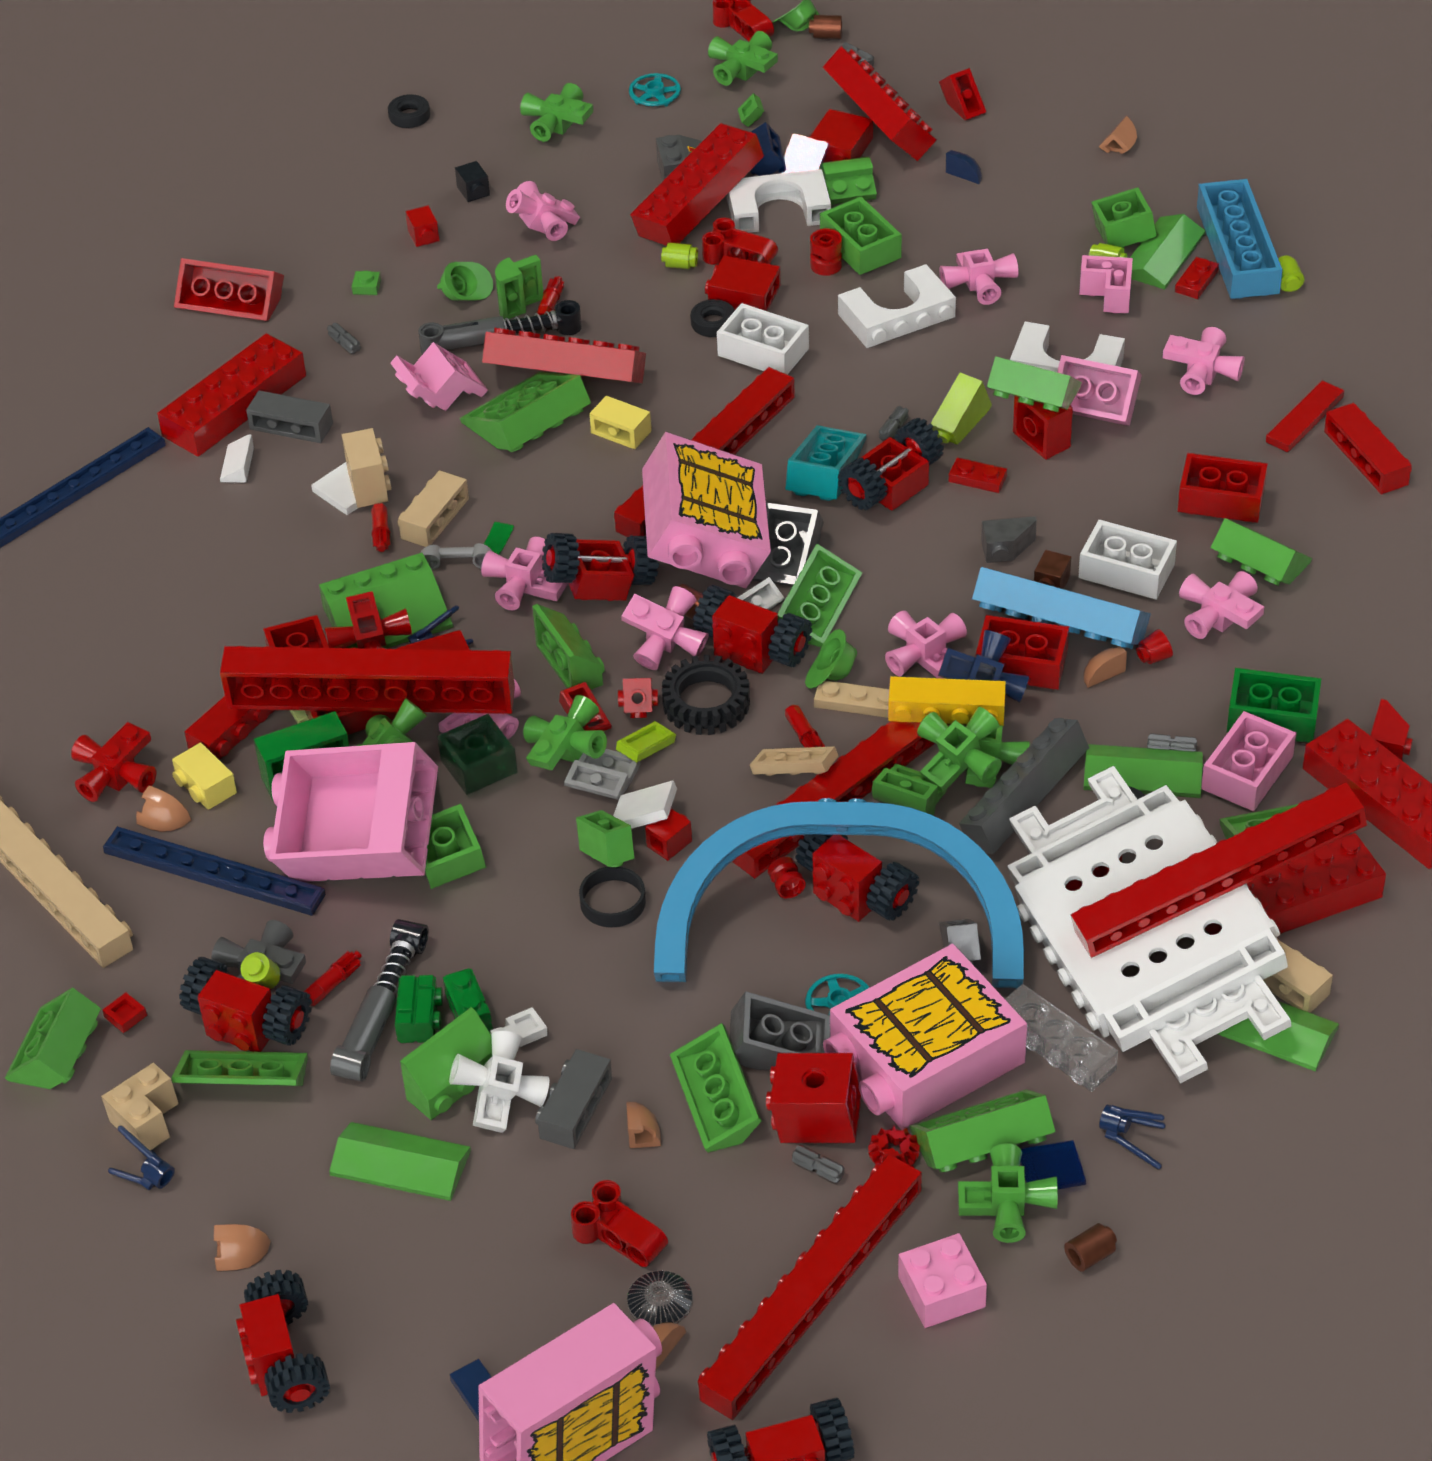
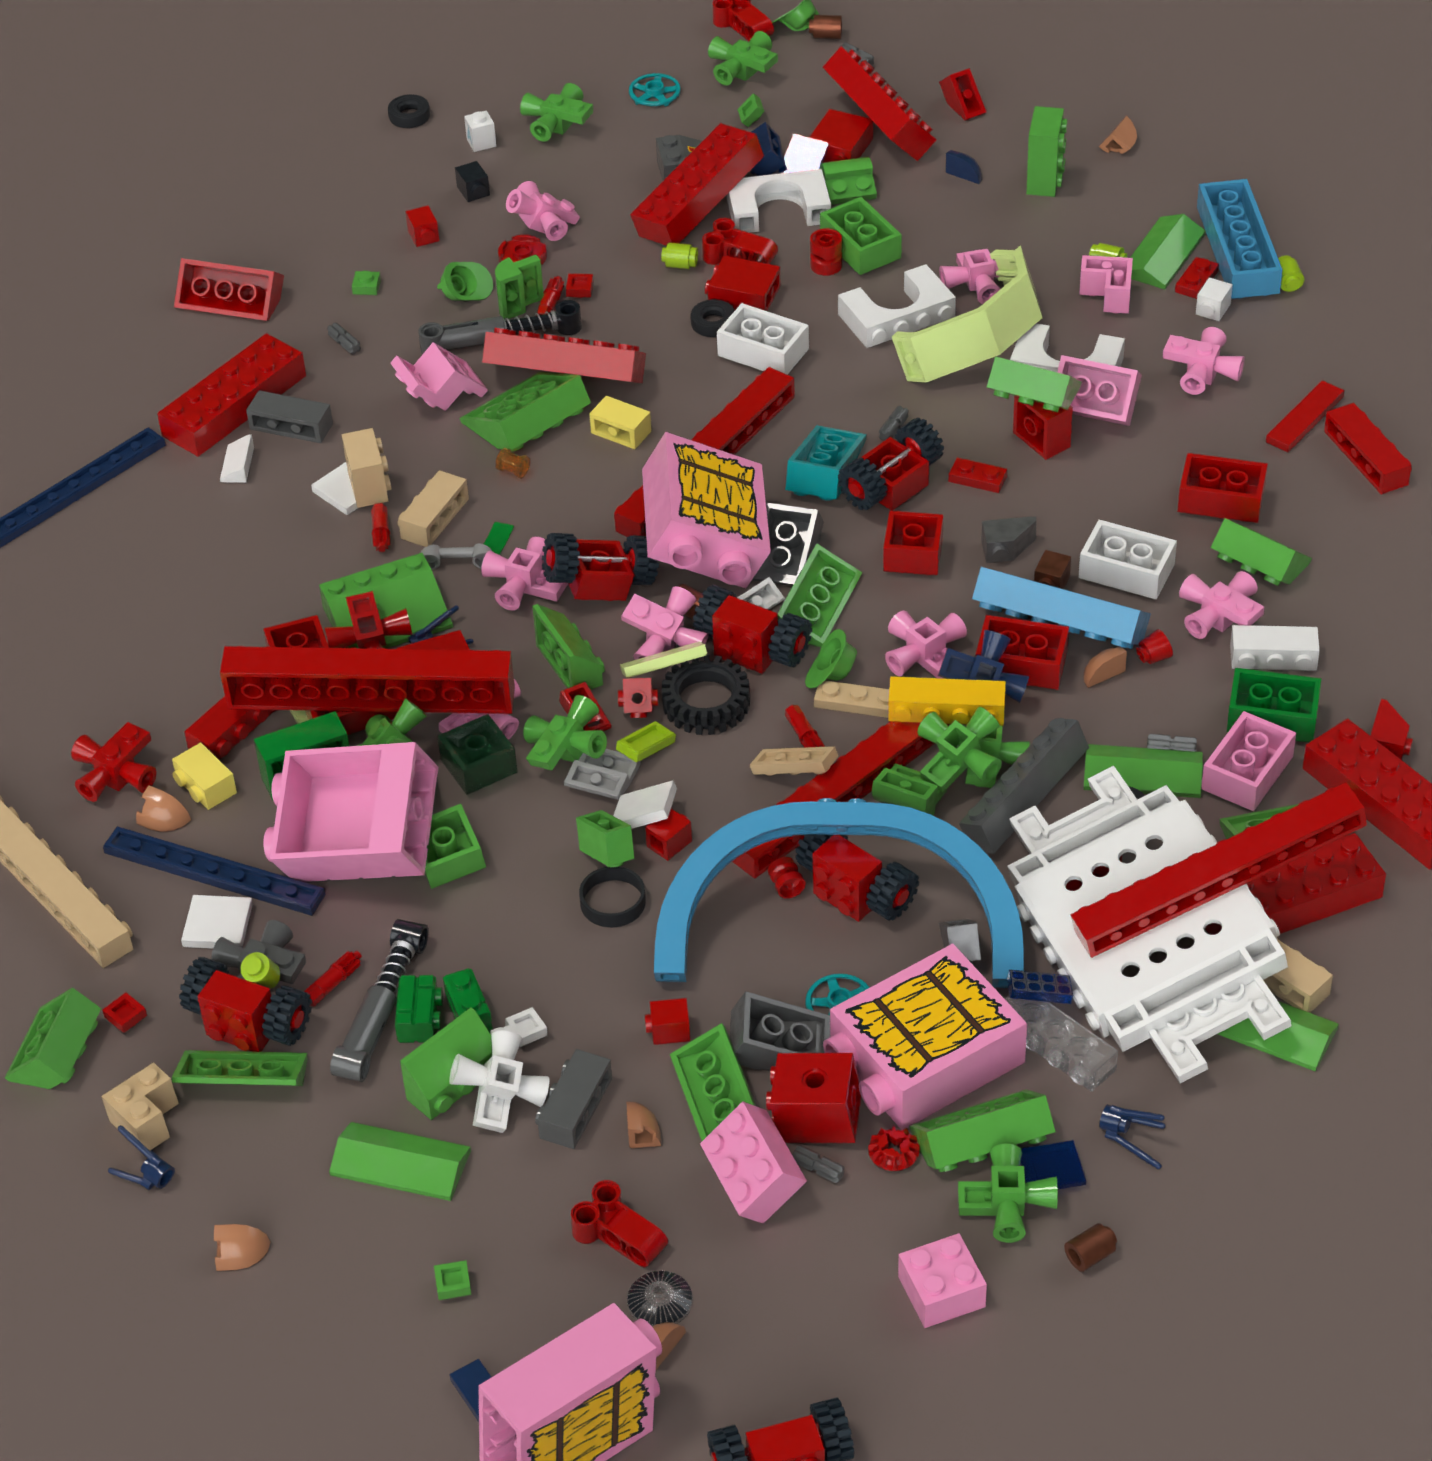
brick [236,1270,330,1413] -> none
red brick [698,1154,922,1421] -> none
lime slope [931,373,992,445] -> none
bright green brick [1091,187,1157,248] -> none
none -> white tile [181,895,253,948]
none -> bright green plate [434,1260,471,1300]
none -> white brick [464,110,496,152]
none -> clear orange bush [495,448,530,478]
none -> red tile [498,235,547,265]
none -> red plate [566,273,594,298]
none -> yellowish green tile [620,641,707,678]
none -> red brick [644,998,690,1045]
none -> bright pink brick [700,1101,807,1224]
none -> red brick [883,511,943,575]
none -> yellowish green panel [892,245,1043,382]
none -> clear blue tile [1007,970,1073,1004]
none -> bright green brick [1026,106,1068,197]
none -> white brick [1196,278,1233,321]
none -> white brick [1230,625,1319,671]

